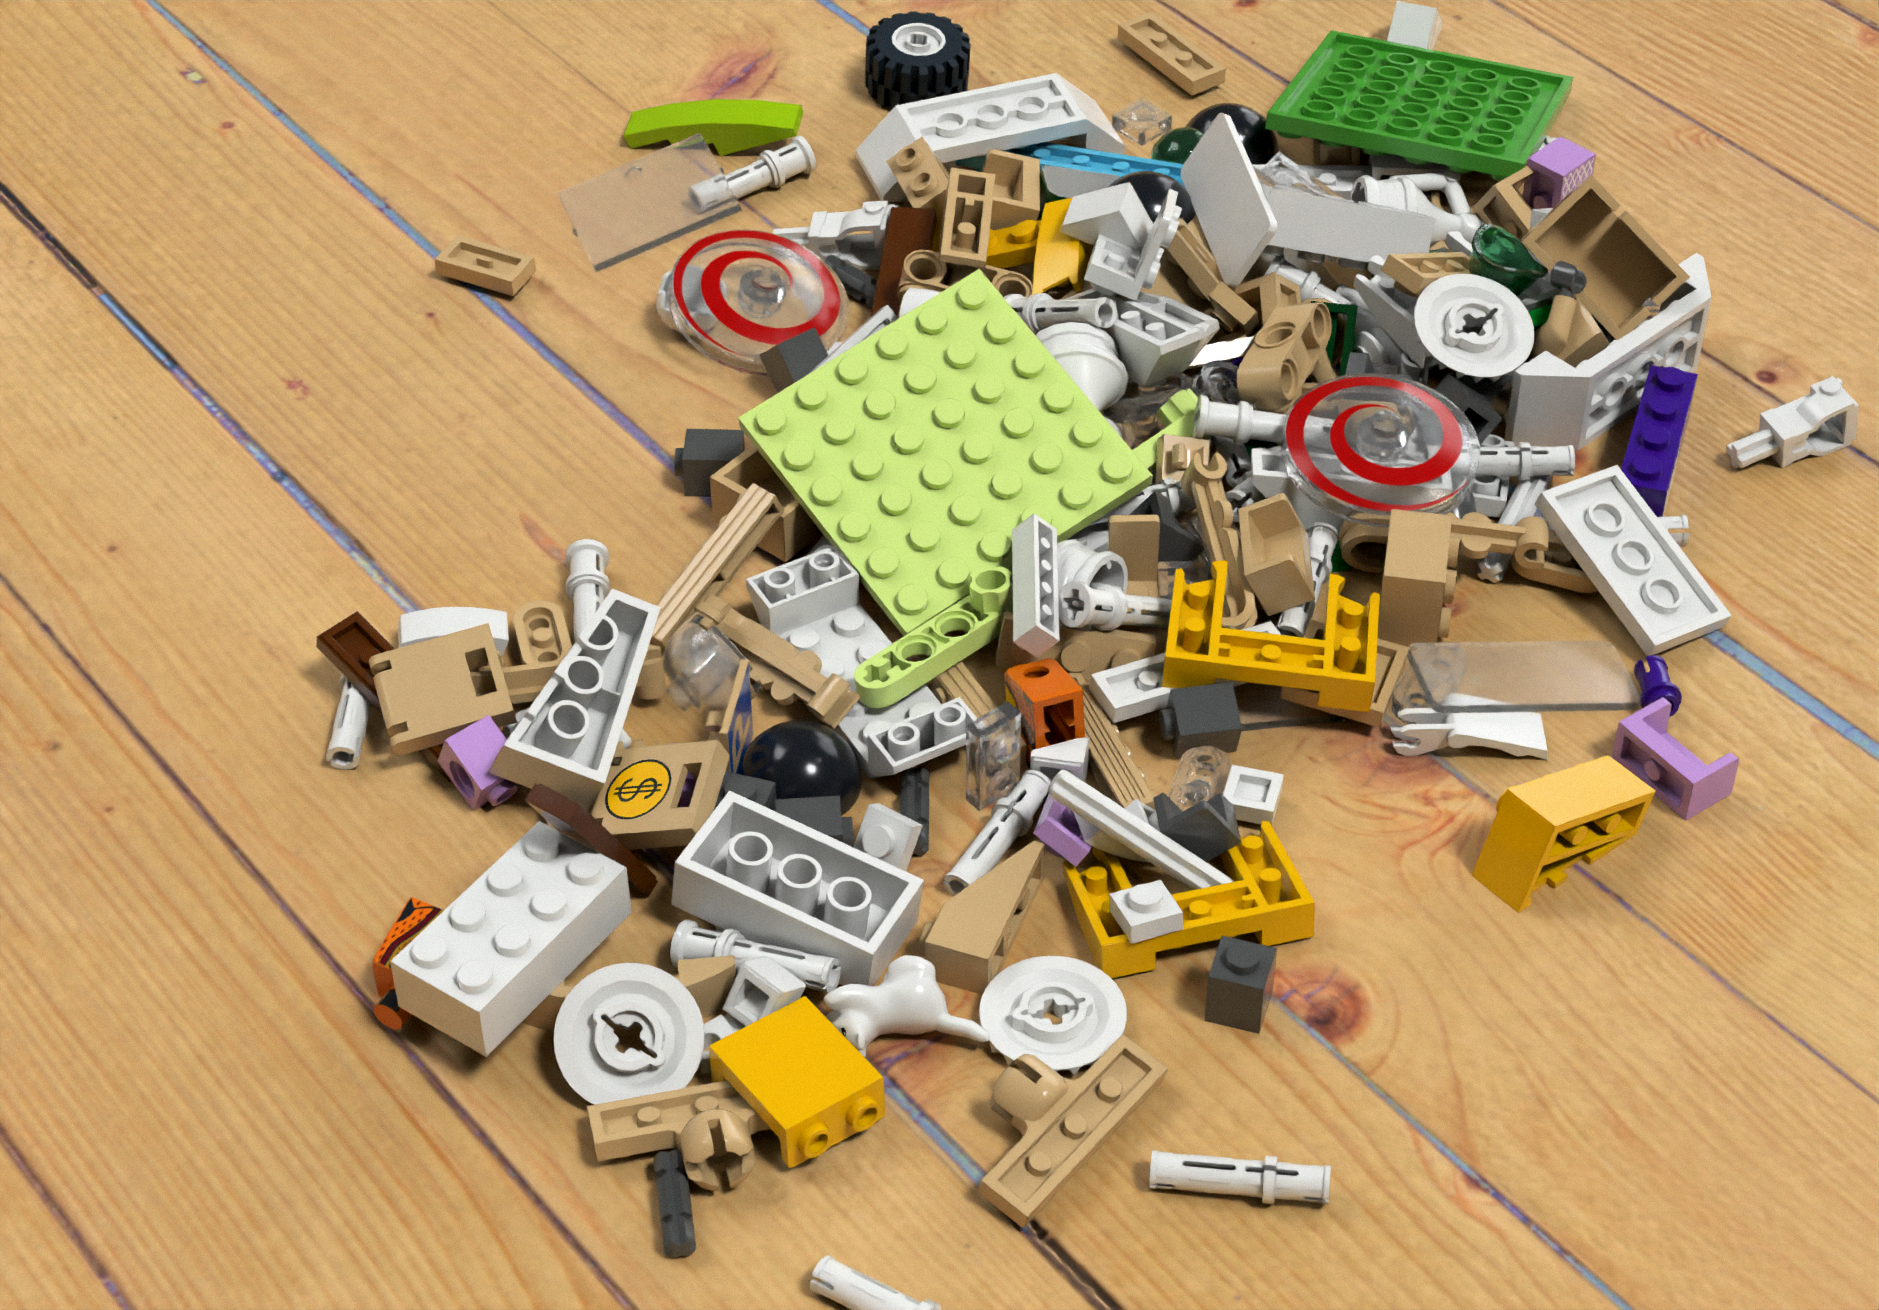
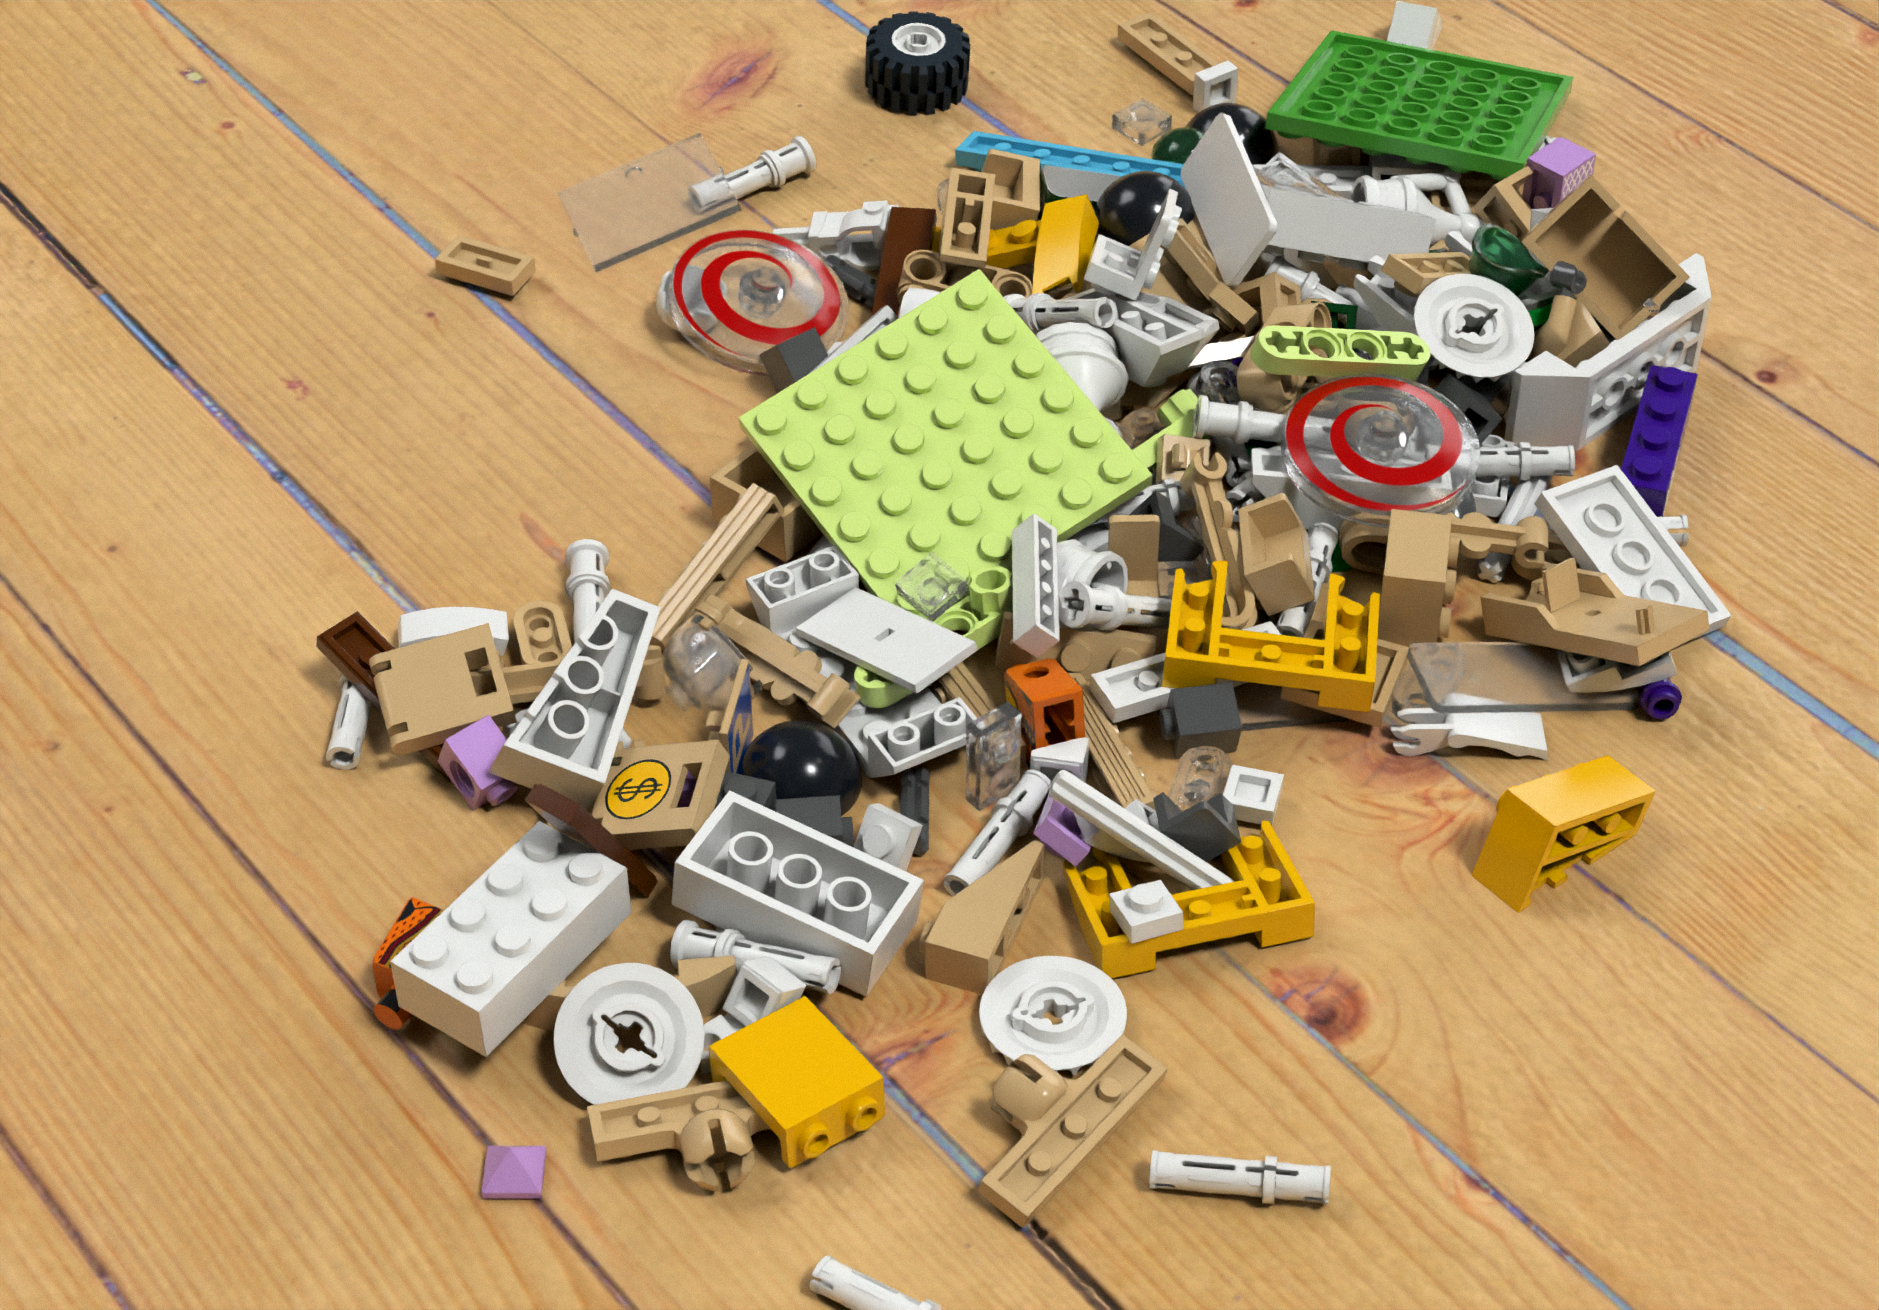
lime slope [623,99,804,156] -> none
dark grey axle [653,1149,696,1258] -> none
dark grey brick [674,429,745,497] -> none
white animal [824,955,989,1057] -> none
white slope [856,73,1126,203] -> none
tan brick [886,137,950,227] -> none
white slope [1060,182,1153,252] -> none
clear plate [1103,373,1193,424] -> none
dark grey brick [1205,936,1277,1034] -> none
lavender panel [1612,698,1739,821] -> none
white piece [1726,376,1859,469] -> none
none -> lavender slope [481,1146,547,1199]
none -> white piece [796,587,978,693]
none -> clear plate [895,551,969,622]
none -> white plate [1193,61,1238,113]
none -> yellowish green beam [1250,325,1431,396]
none -> tan piece [1480,557,1710,666]
none -> white slope [1557,650,1678,693]

